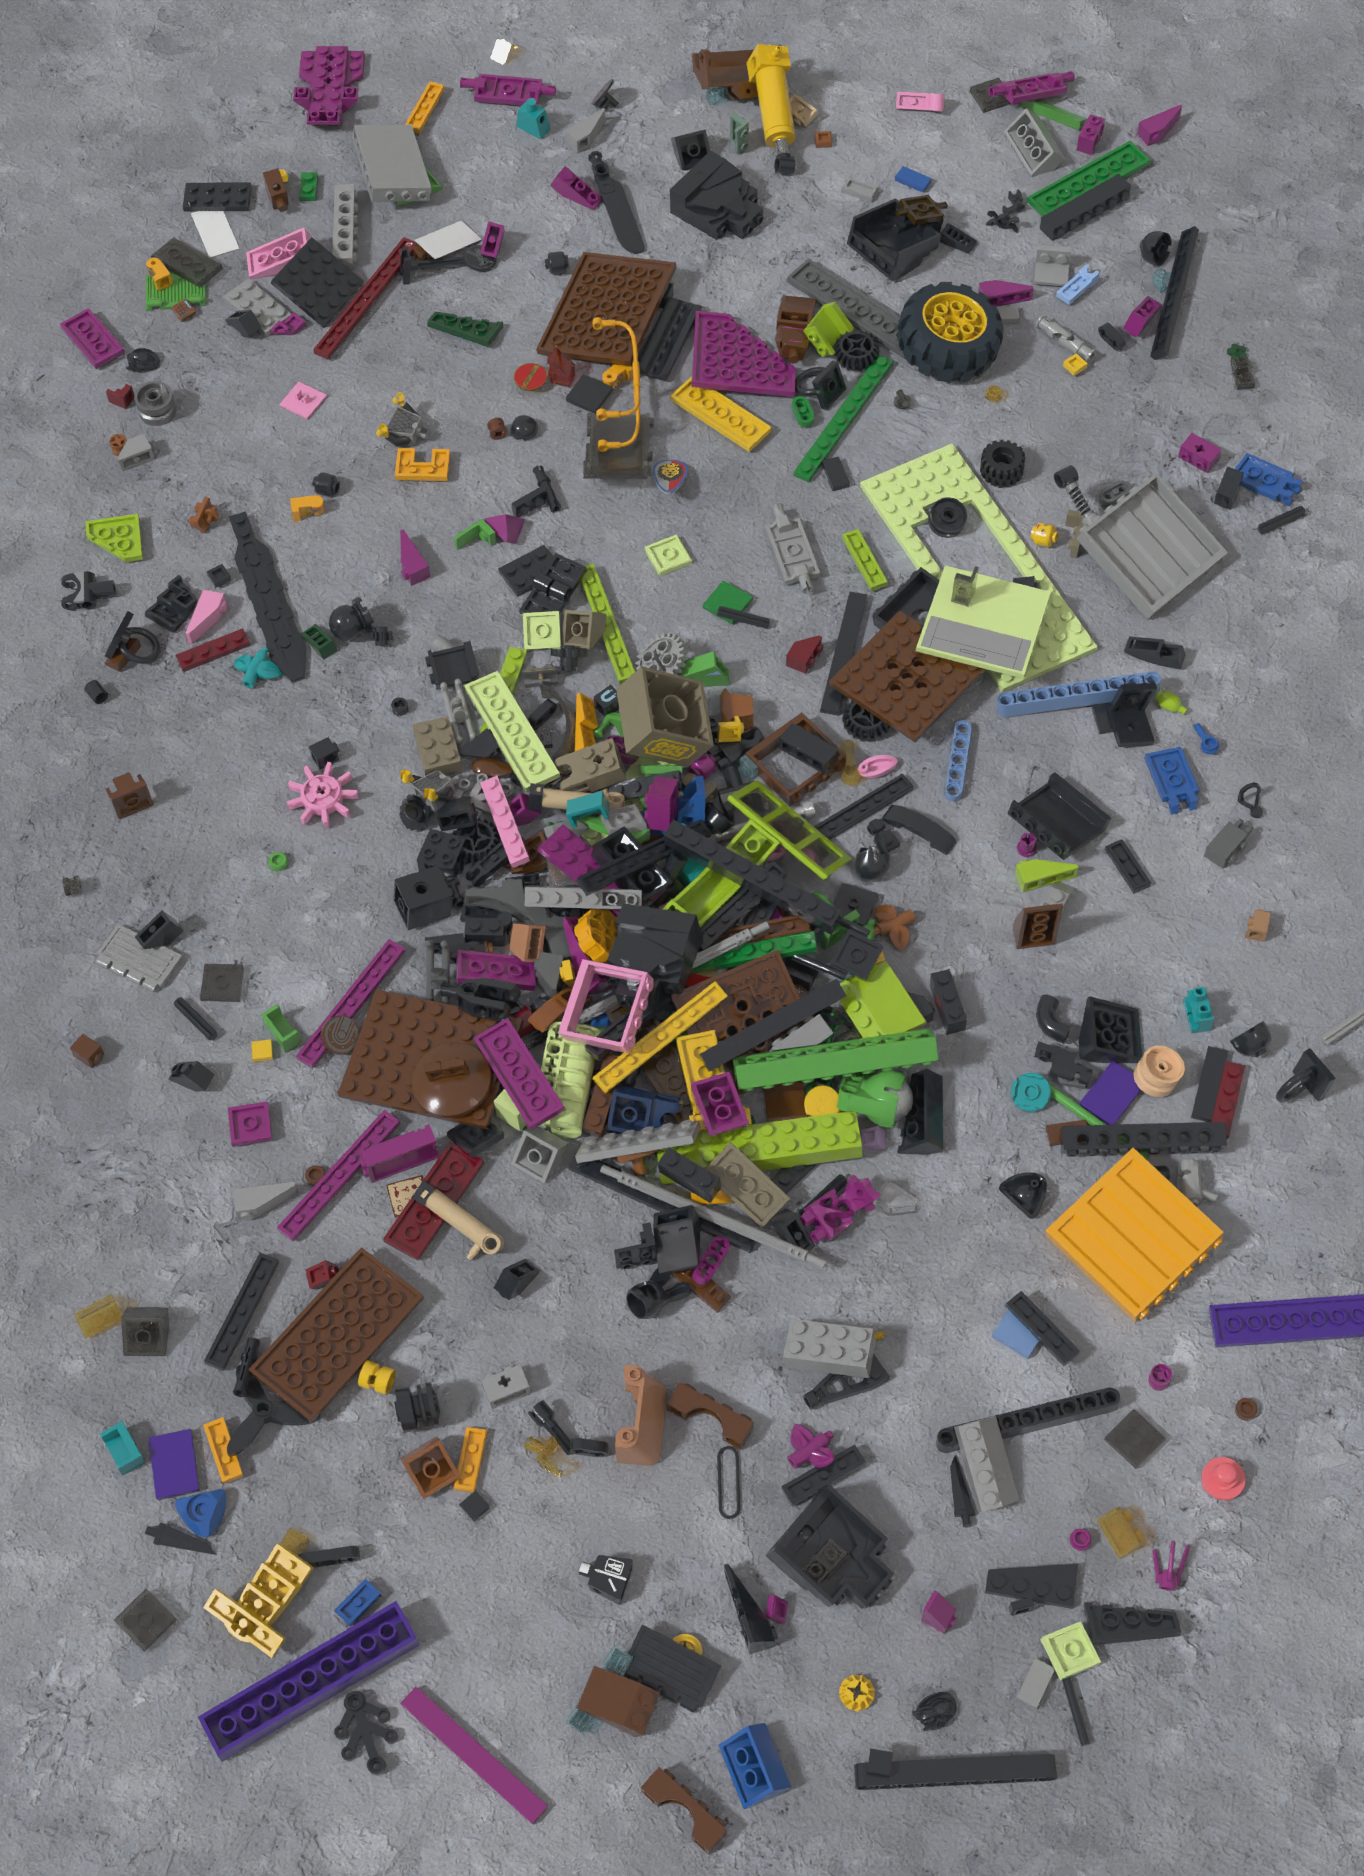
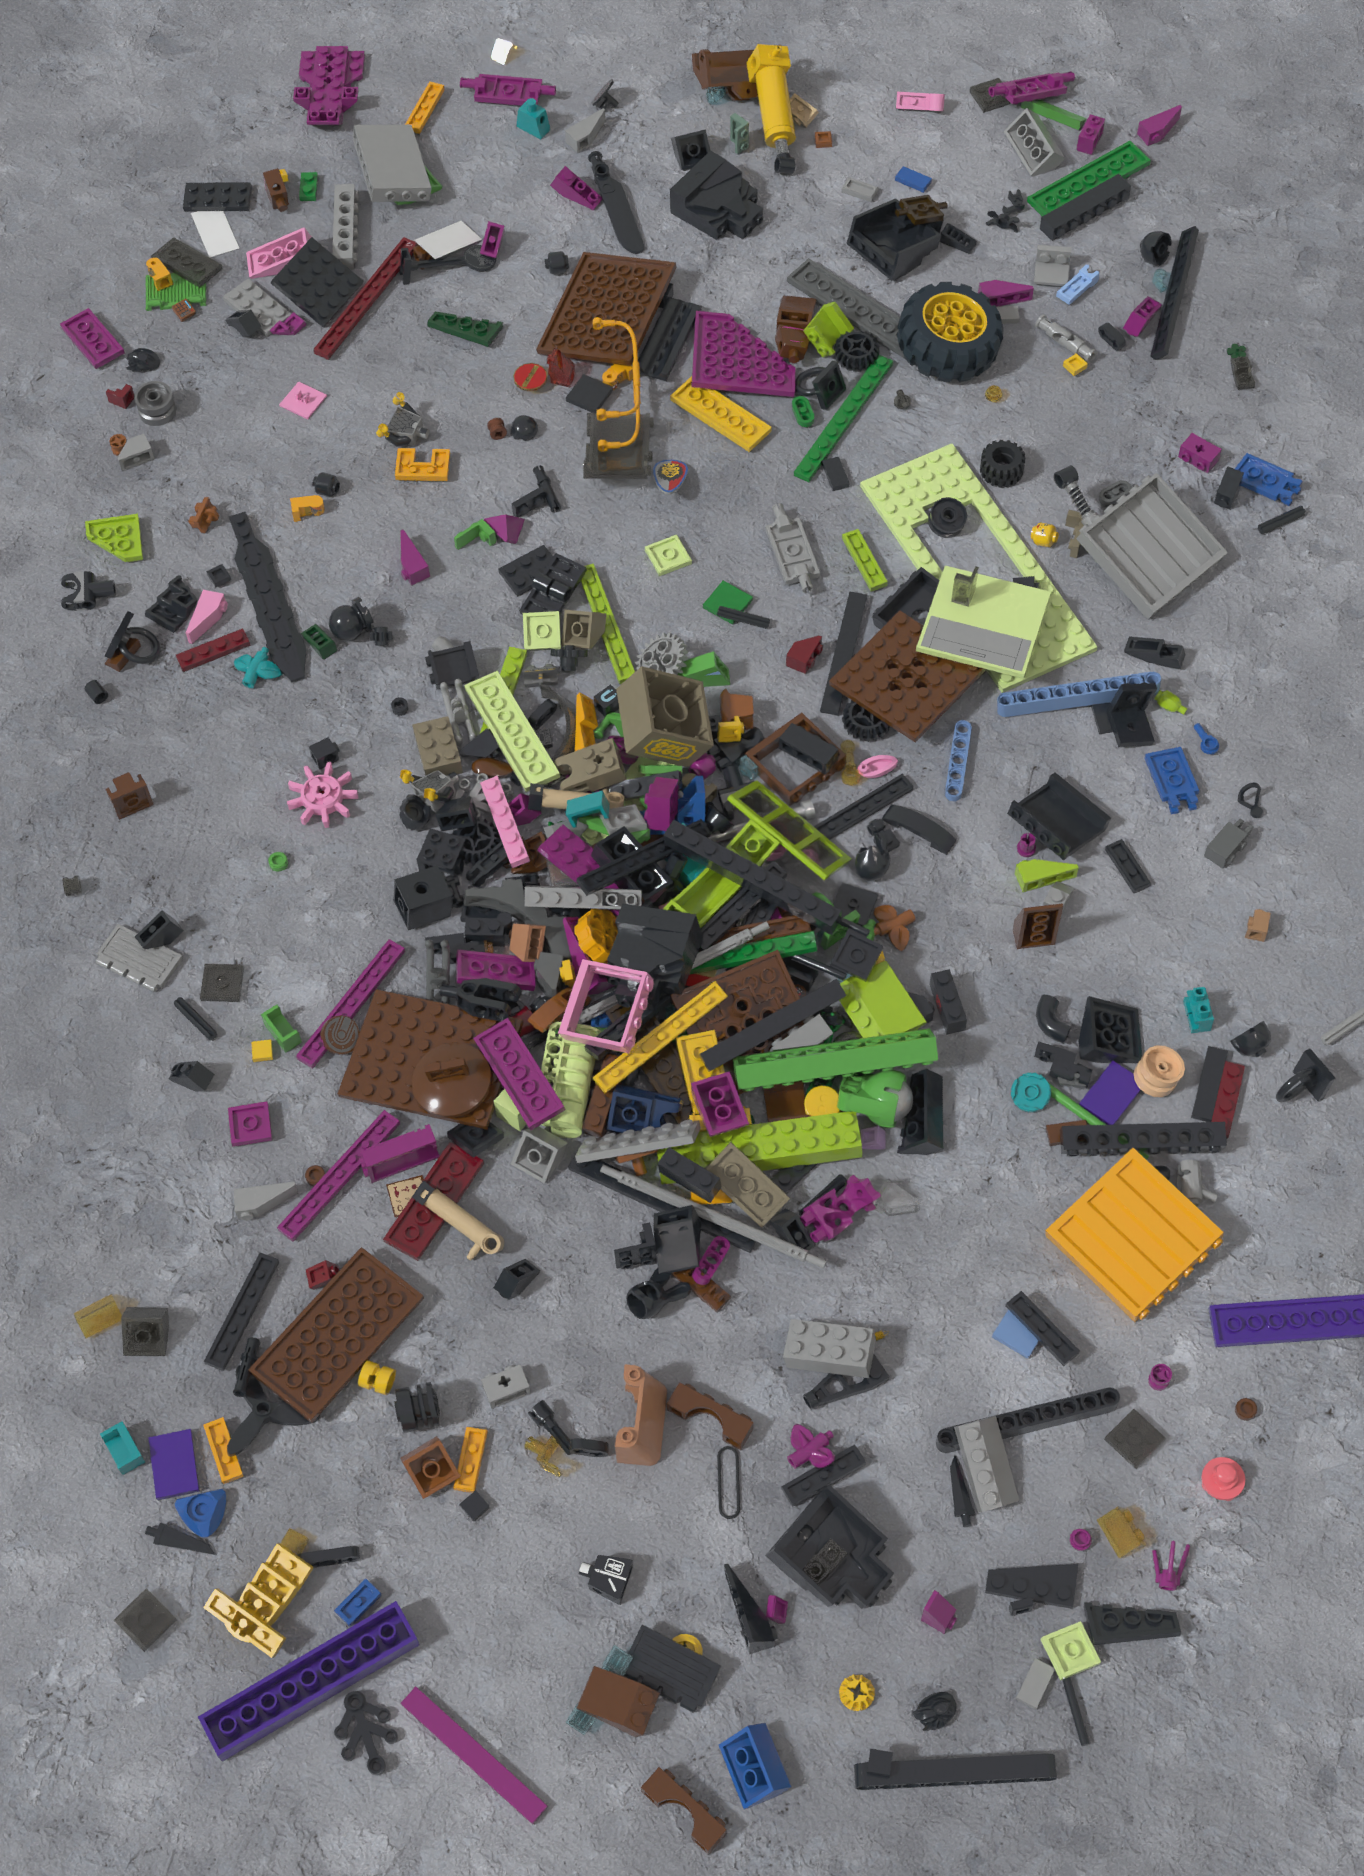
reddish brown brick [70,1034,104,1069] -> none
black hat [999,1172,1047,1219] -> none

